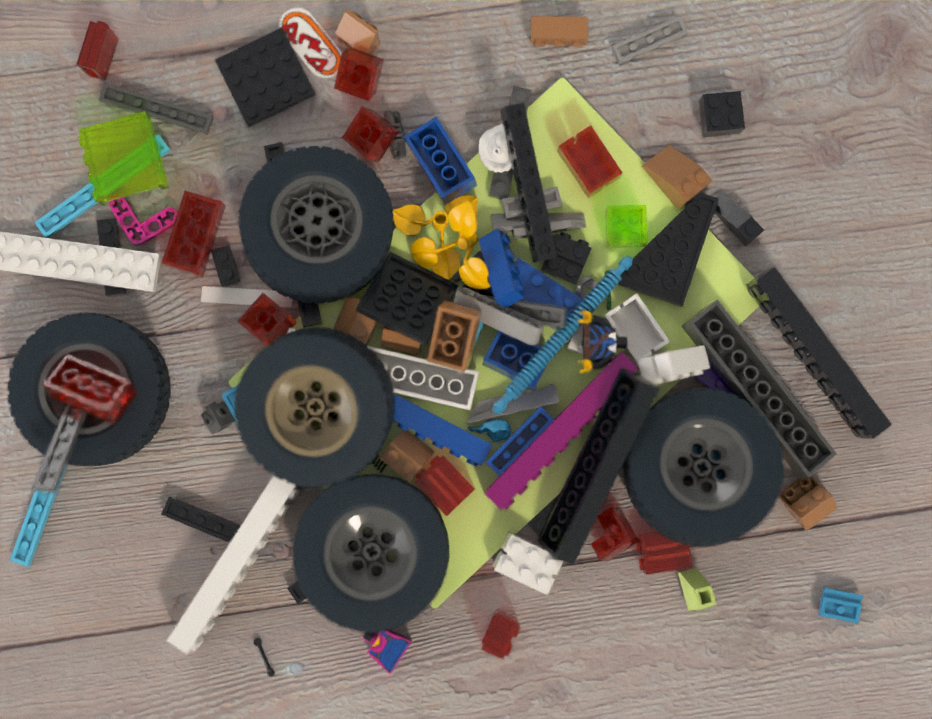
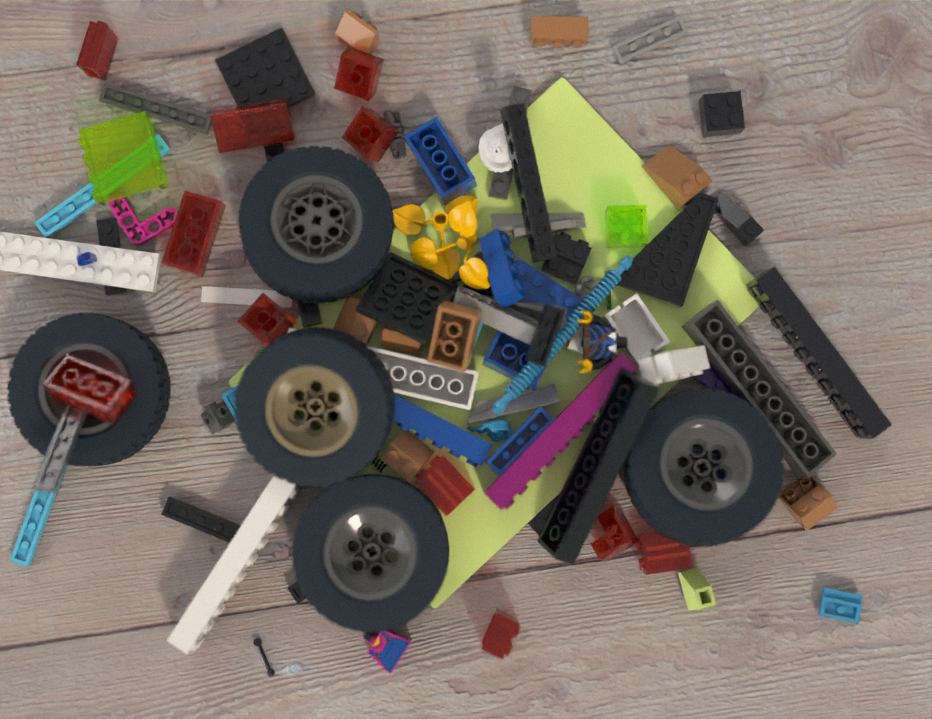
black plate [211,245,241,287] -> none
sticker [279,8,343,78] -> none
white piece [492,531,563,595] -> none
light grey plate [502,187,562,219] -> none
clear red piece [557,125,622,198] -> none
none -> clear blue tile [76,252,97,267]
none -> clear red brick [210,98,295,153]
none -> black plate [525,304,565,367]

